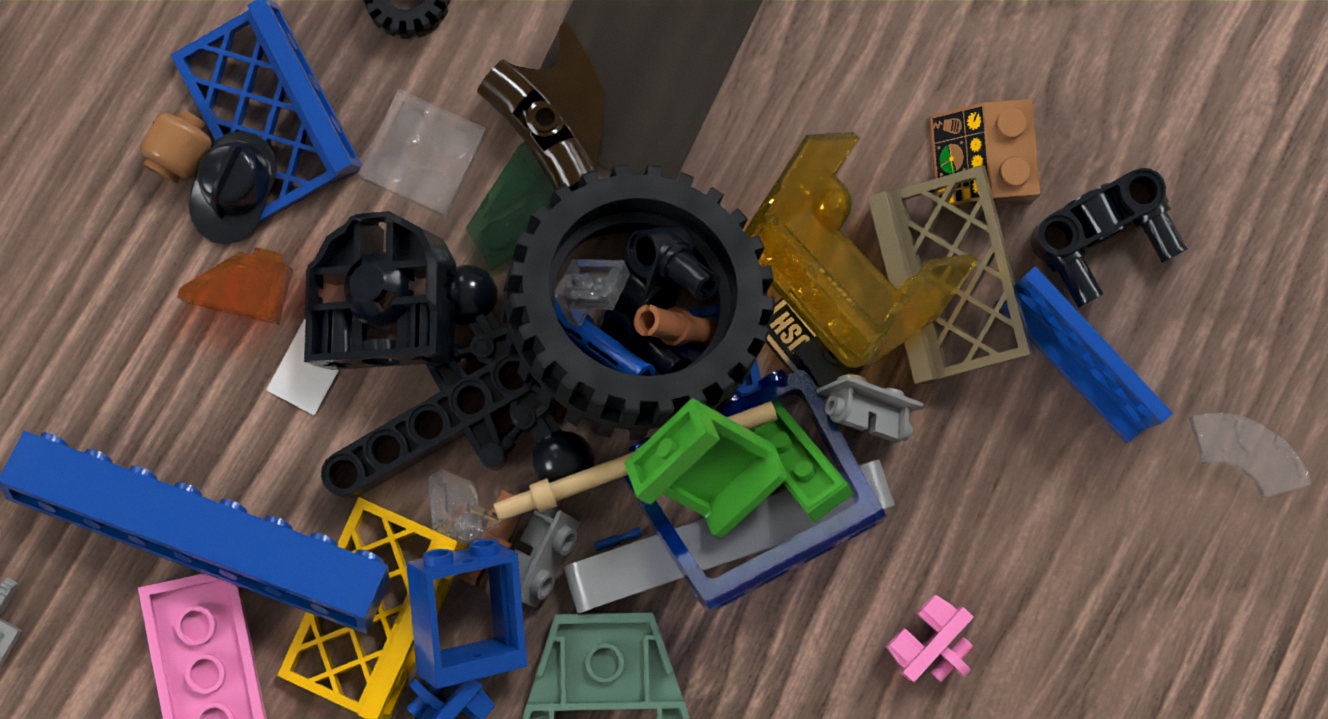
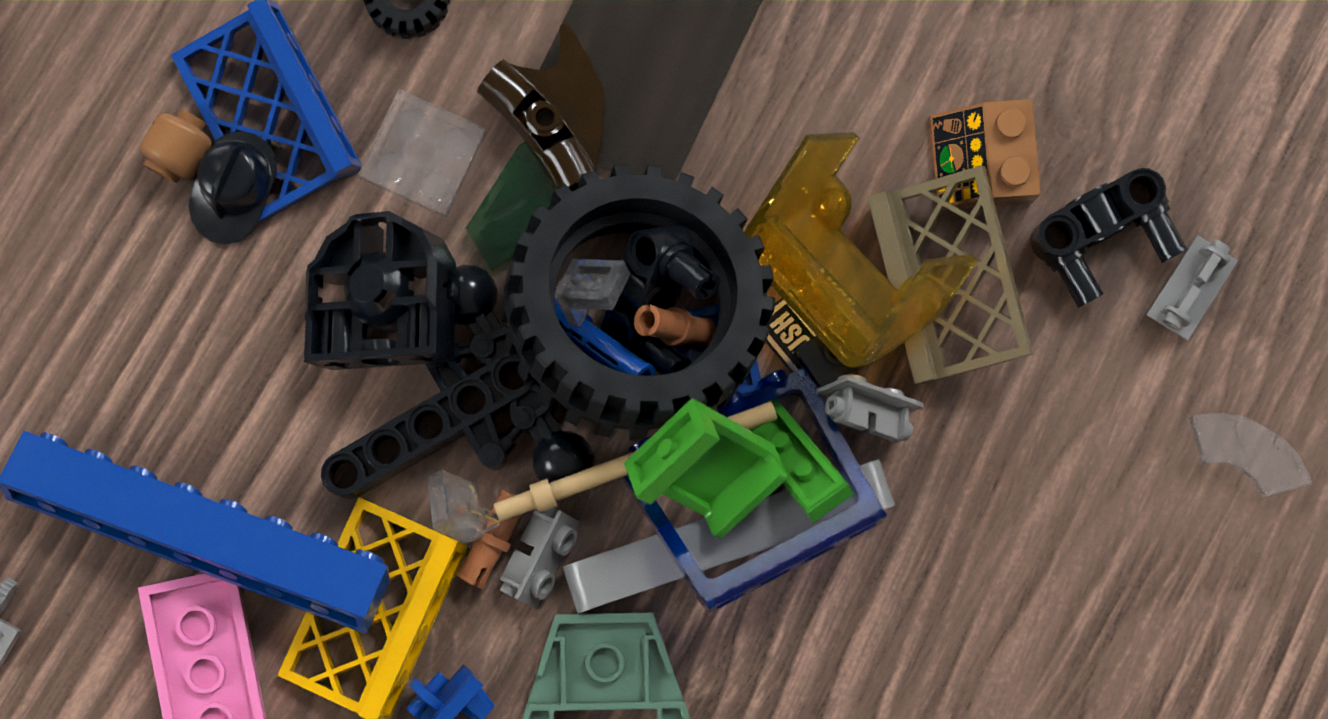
clear orange slope [177,248,293,325] -> none
white sticker [267,319,339,415] -> none
blue window [406,539,527,689] -> none
blue piece [593,527,642,552] -> none
bright pink hips [886,595,974,682] -> none
blue fence [995,266,1173,443] -> none
none -> light grey hinge [1146,235,1238,341]

